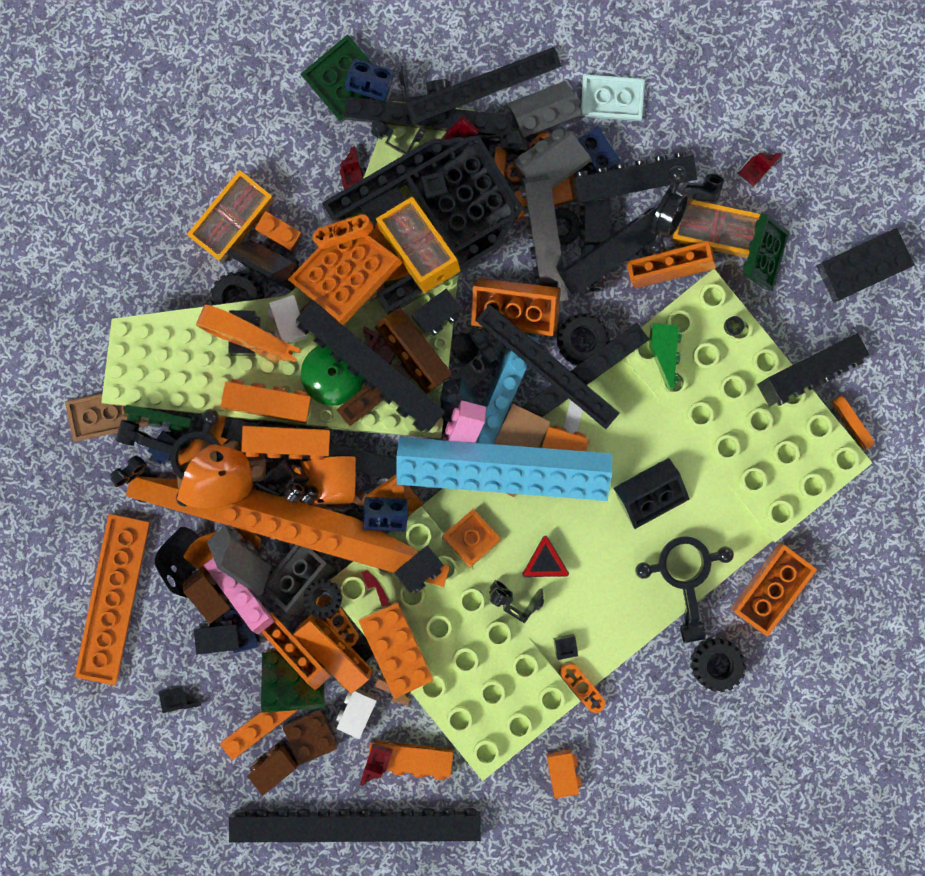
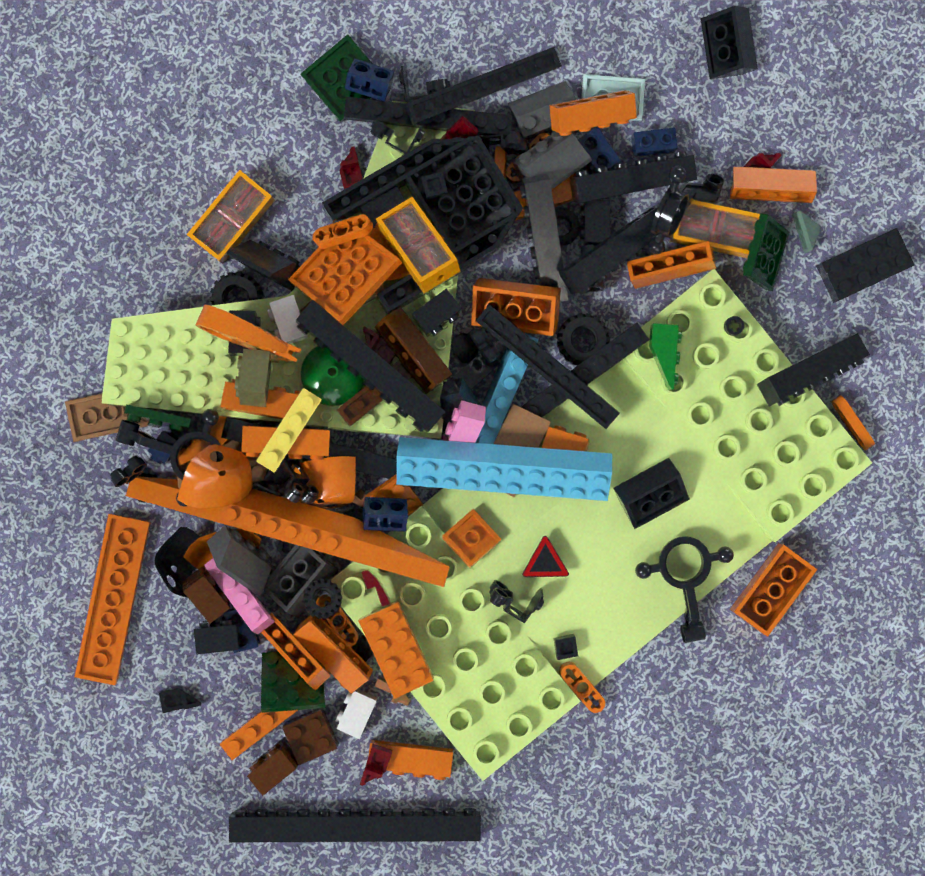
orange brick [255,211,303,253] -> none
black brick [393,545,444,593] -> none
orange brick [546,749,582,799] -> none
white sticker [563,400,583,434] -> none
black tyre [690,637,746,692] -> none
none -> olive brick [235,349,271,407]
none -> light yellow plate [256,388,322,473]
none -> orange brick [549,90,637,136]
none -> dark blue brick [631,127,678,158]
none -> black slope [700,6,758,80]
none -> orange panel [730,167,817,203]
none -> sand green slope [792,210,821,254]

